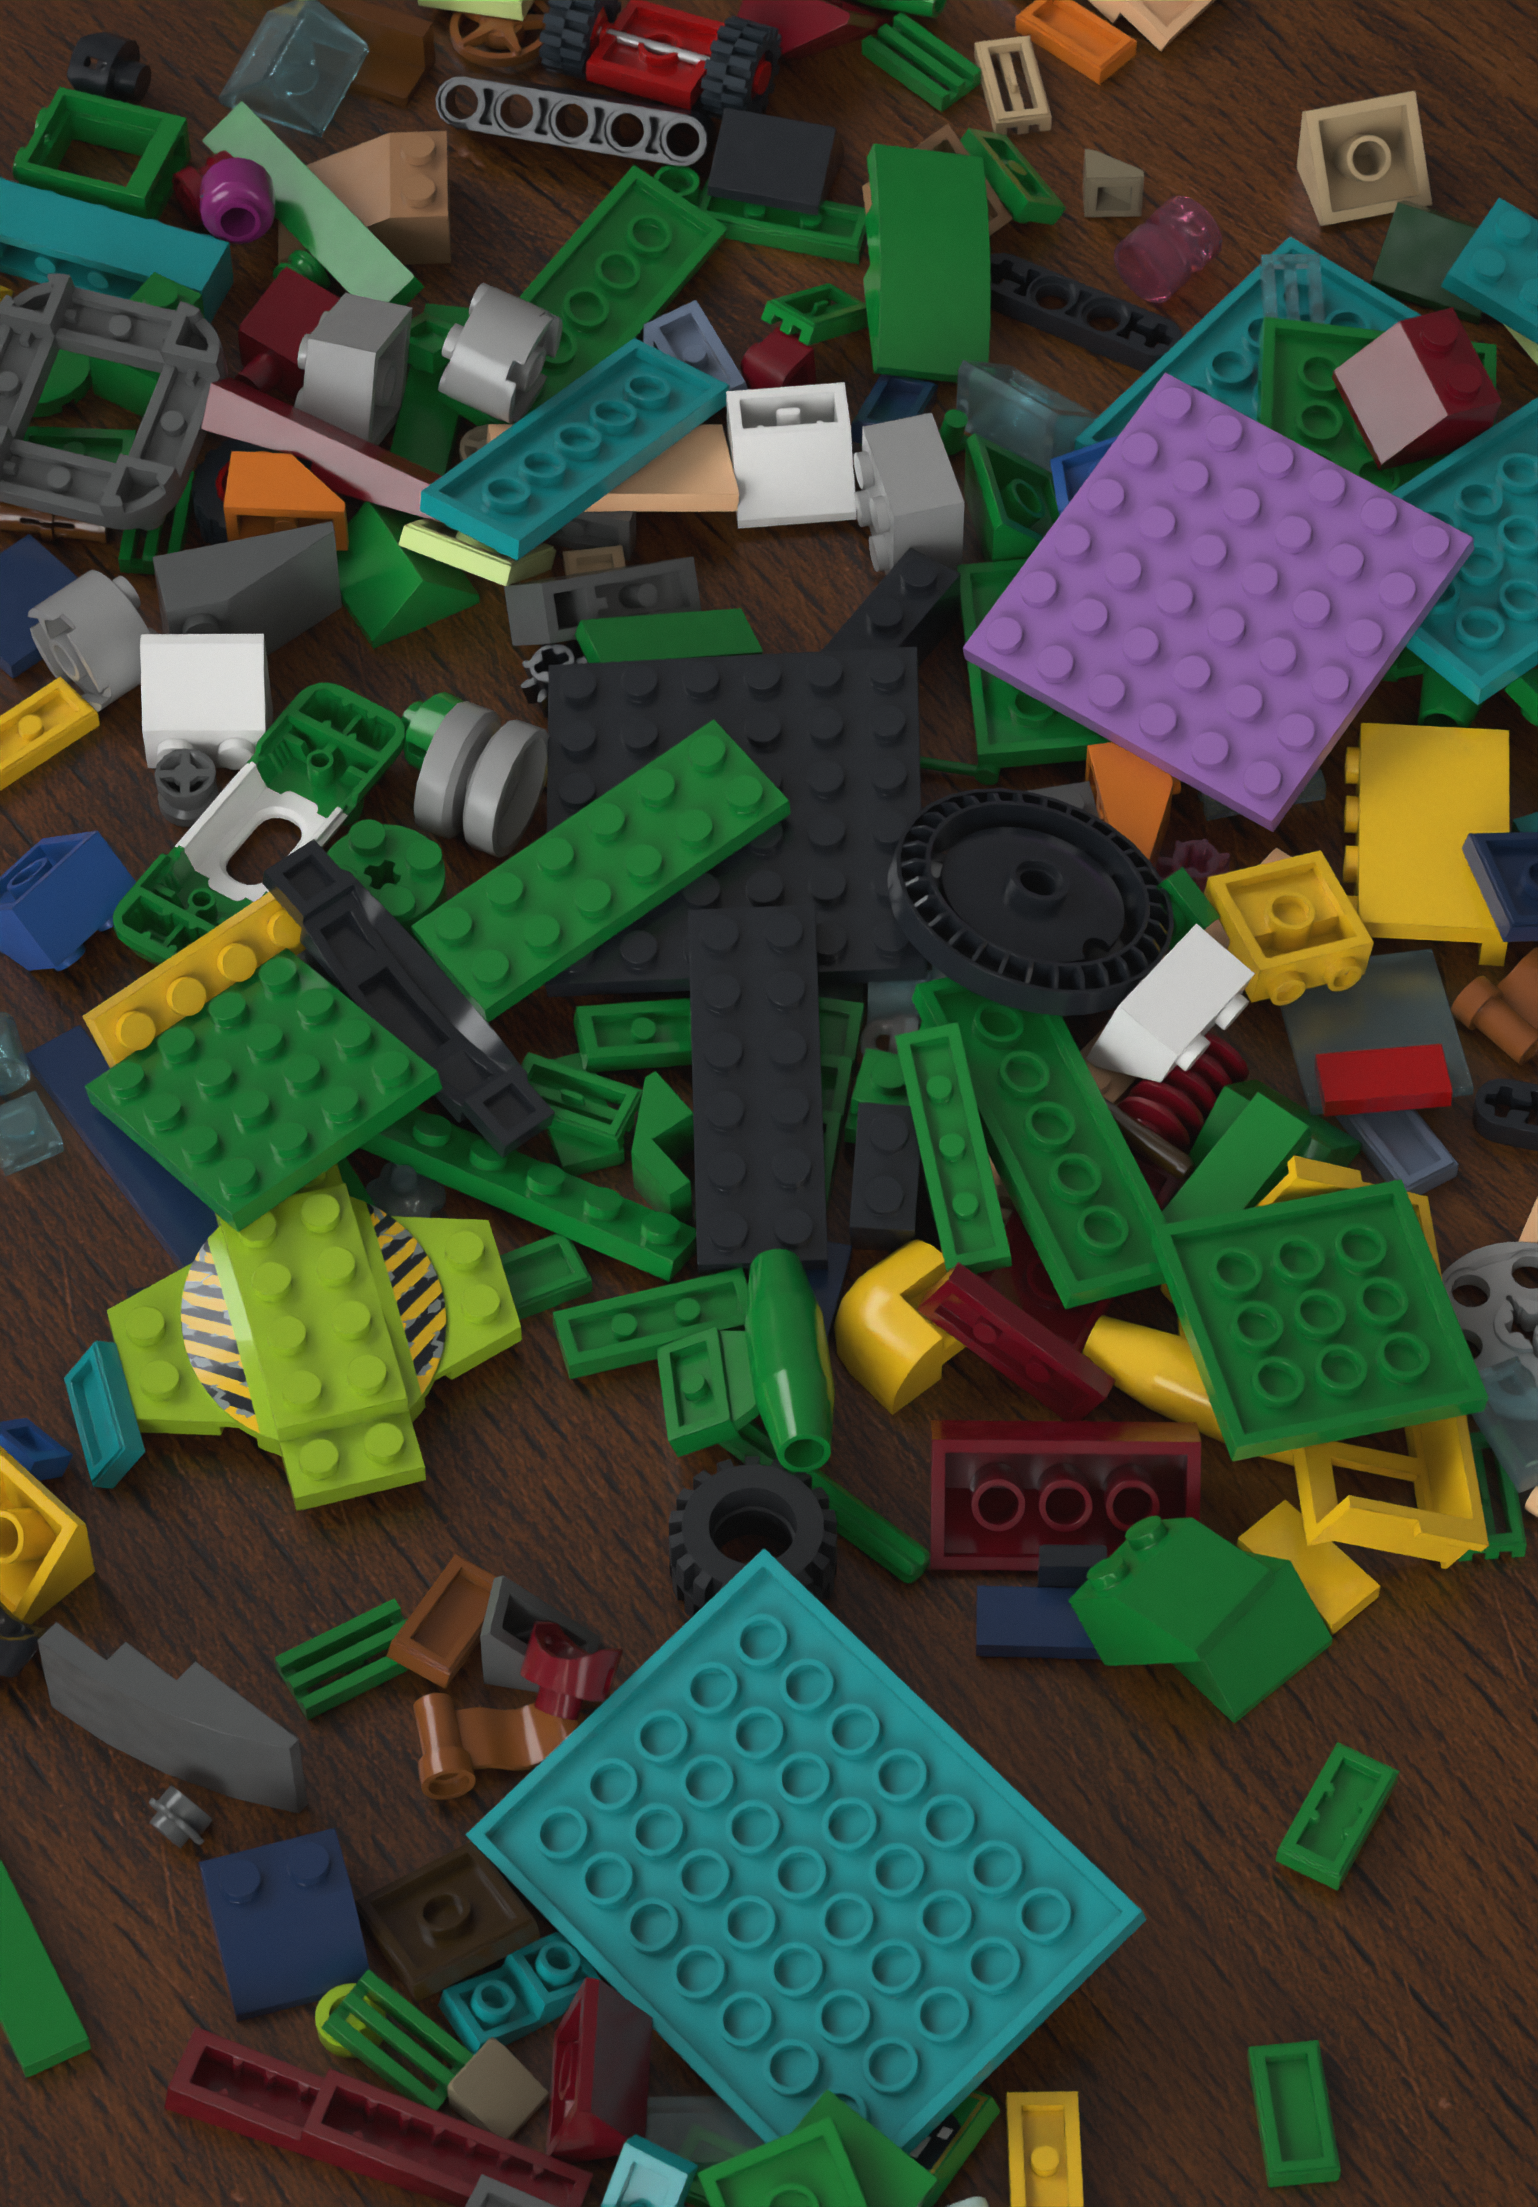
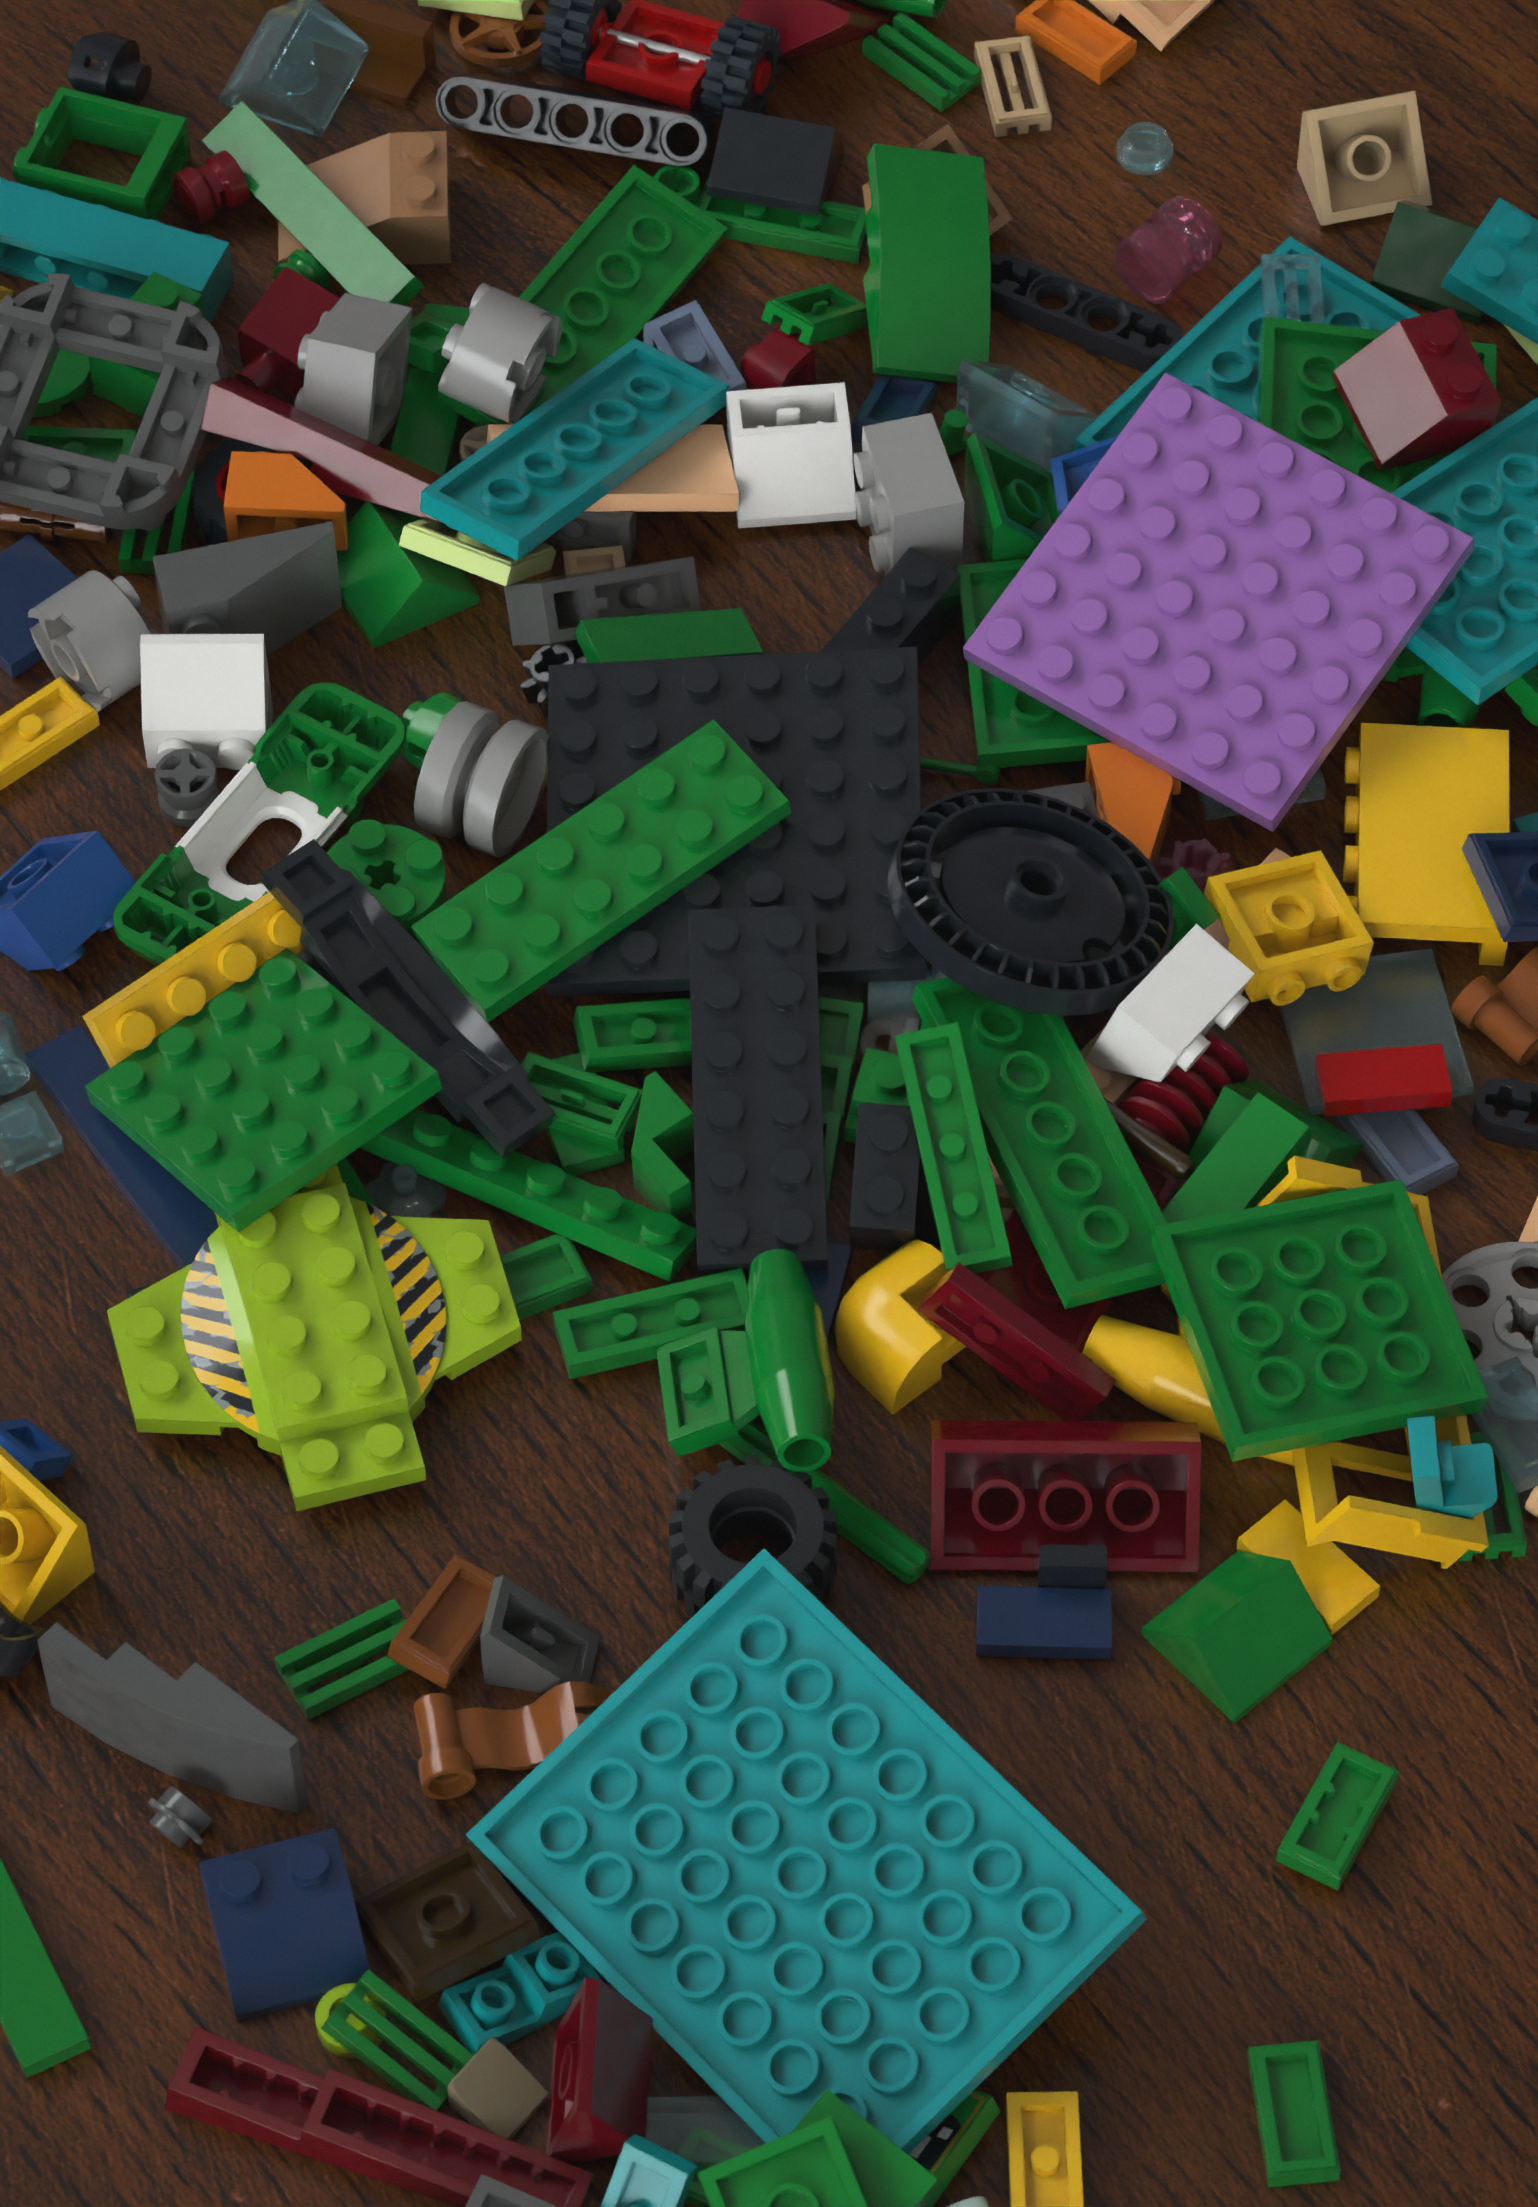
teal tile [64,1340,145,1489] -> none
magenta head [200,157,276,244] -> none
dark red piece [520,1621,623,1720] -> none
green plate [960,128,1066,225] -> none
green slope [1068,1516,1277,1666] -> none
dark tan slope [1083,149,1144,217] -> none
none -> clear light blue plate [1116,122,1173,175]
none -> teal slope [1407,1416,1498,1519]

